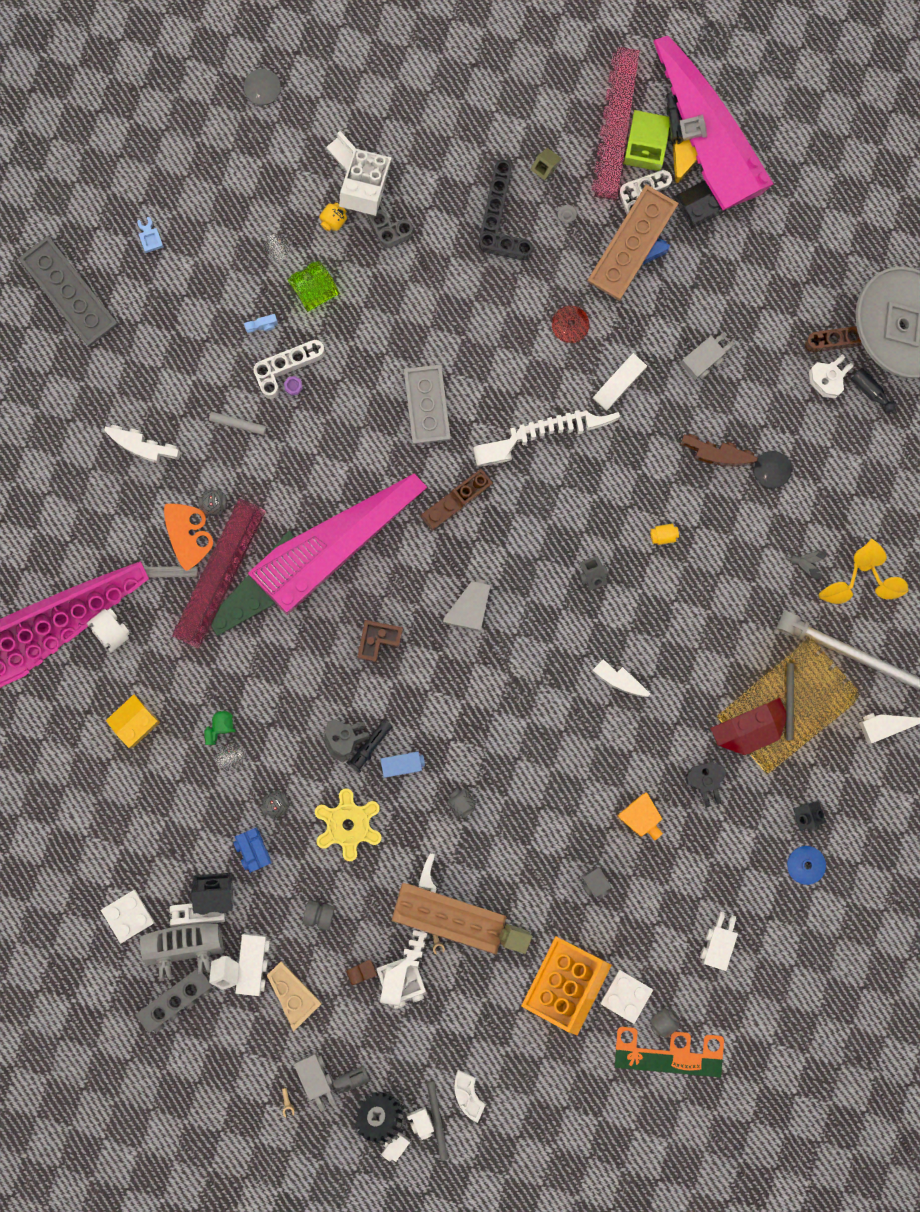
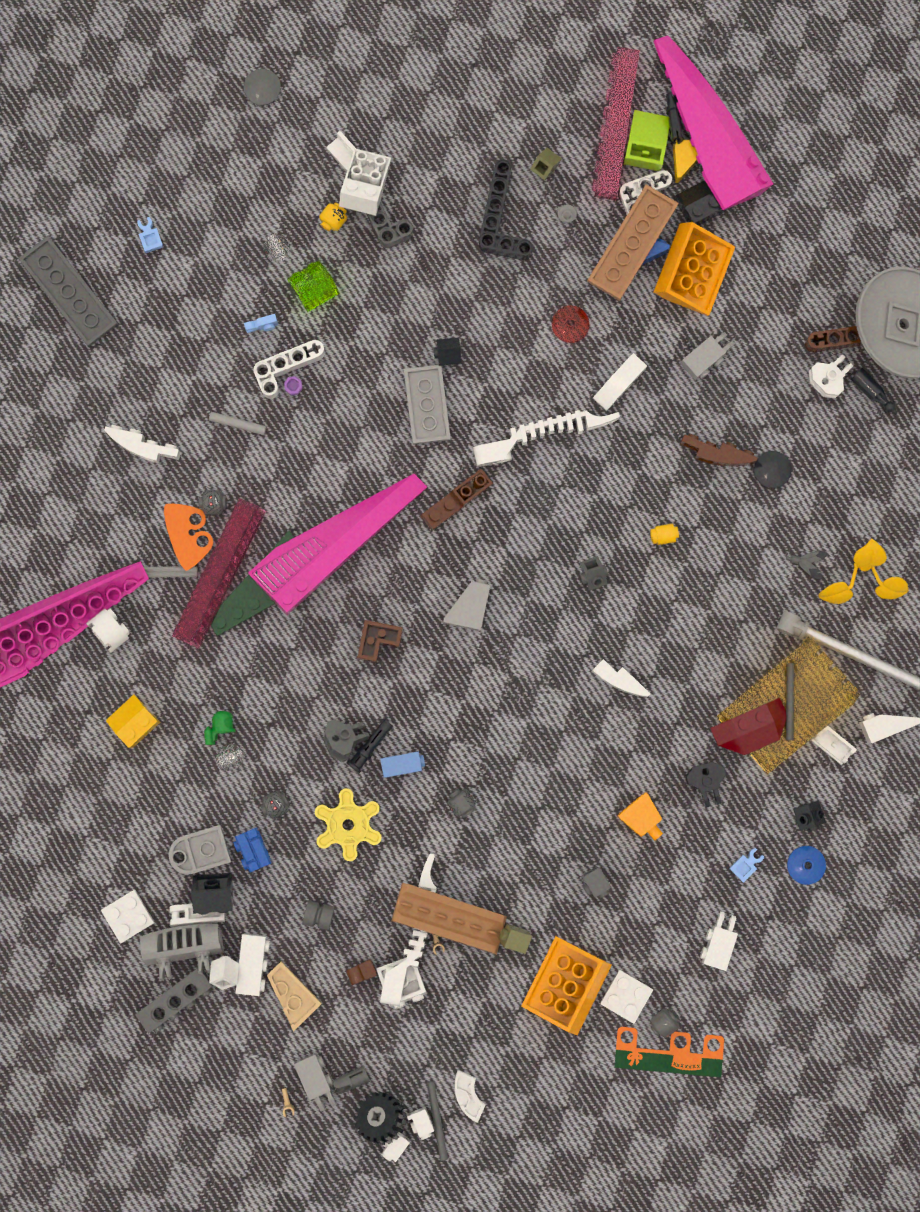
light grey tile [680,114,707,141] -> none
none -> light grey plate [169,825,232,874]
none -> black brick [433,337,462,366]
none -> light orange slope [653,222,735,316]
none -> light blue plate [729,848,764,883]
none -> white hinge [811,725,857,765]

